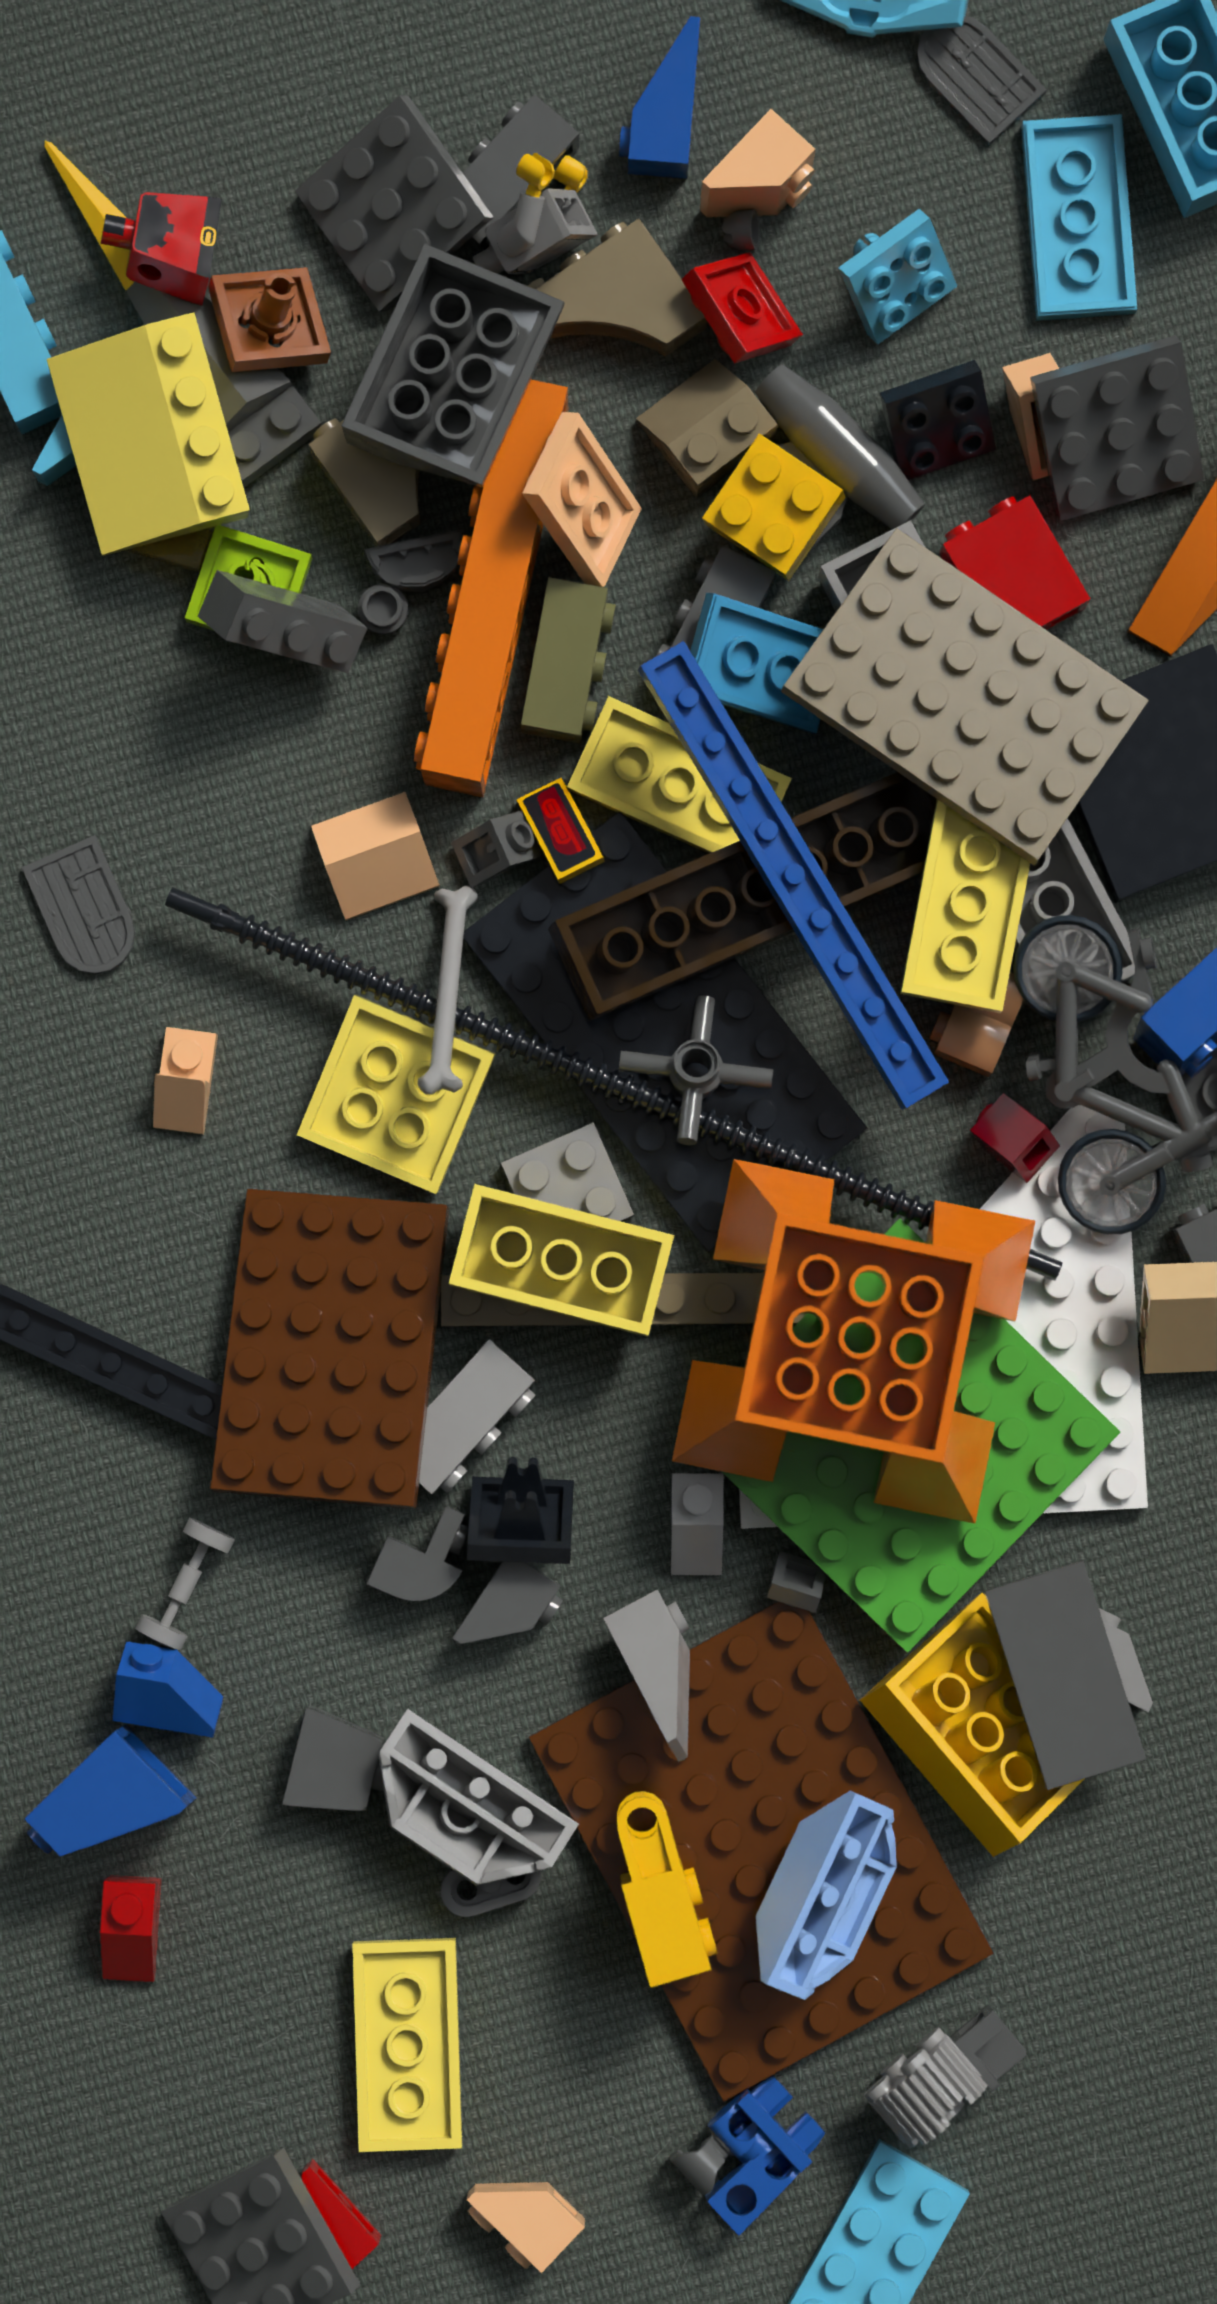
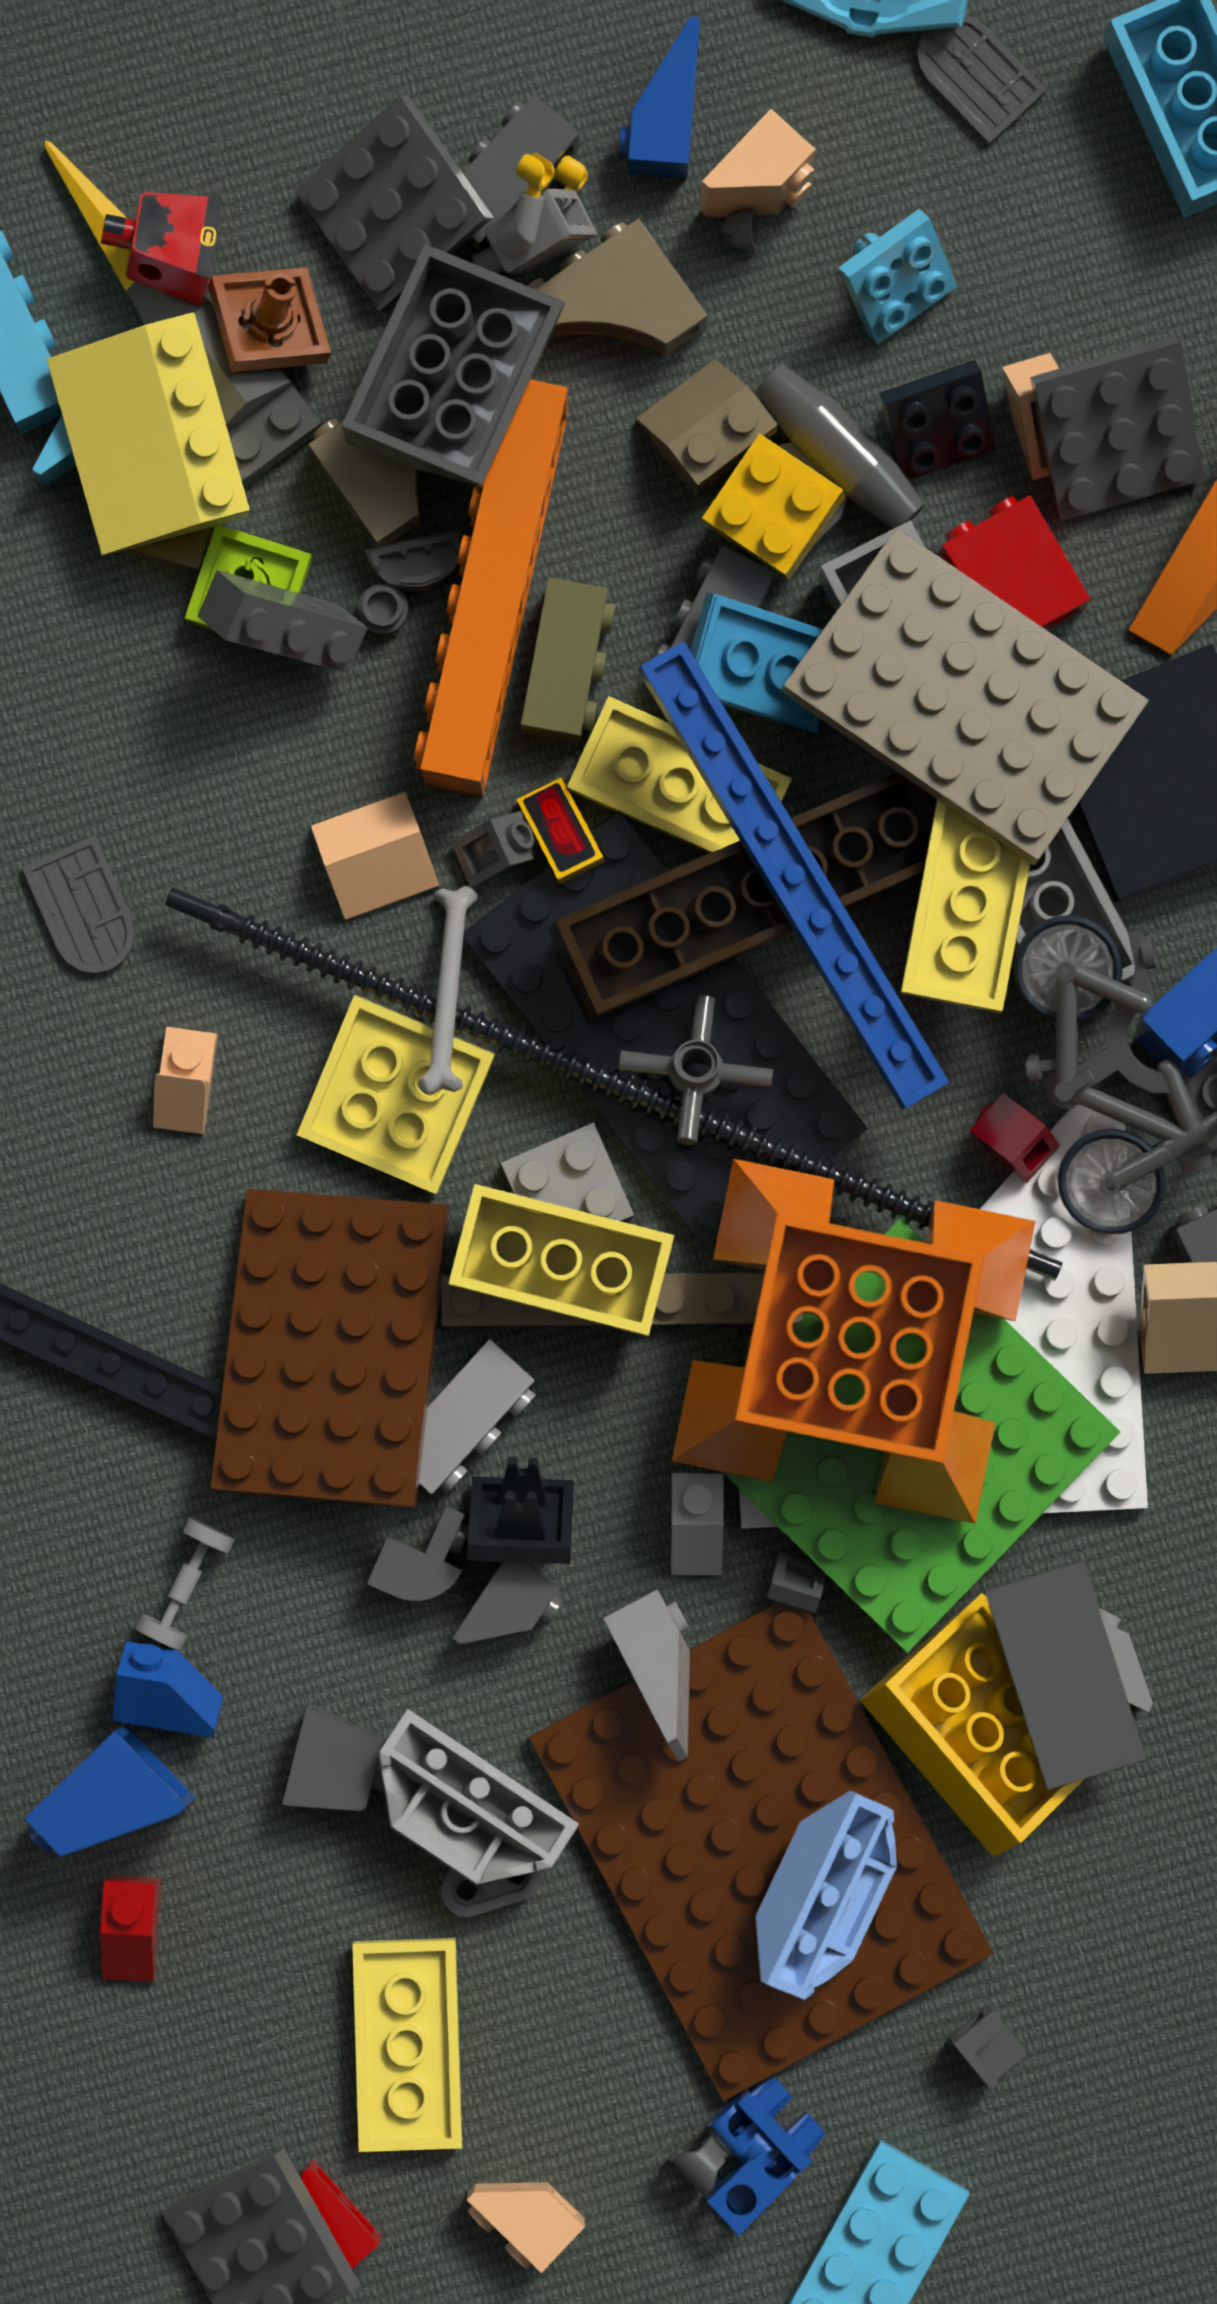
light nougat plate [522,412,642,587] -> none
yellow brick [617,1791,718,1987] -> none
red plate [681,252,803,364] -> none
light grey brick [864,2027,988,2148] -> none
medium nougat brick [929,972,1031,1077] -> none
medium azure tile [1021,114,1137,321] -> none

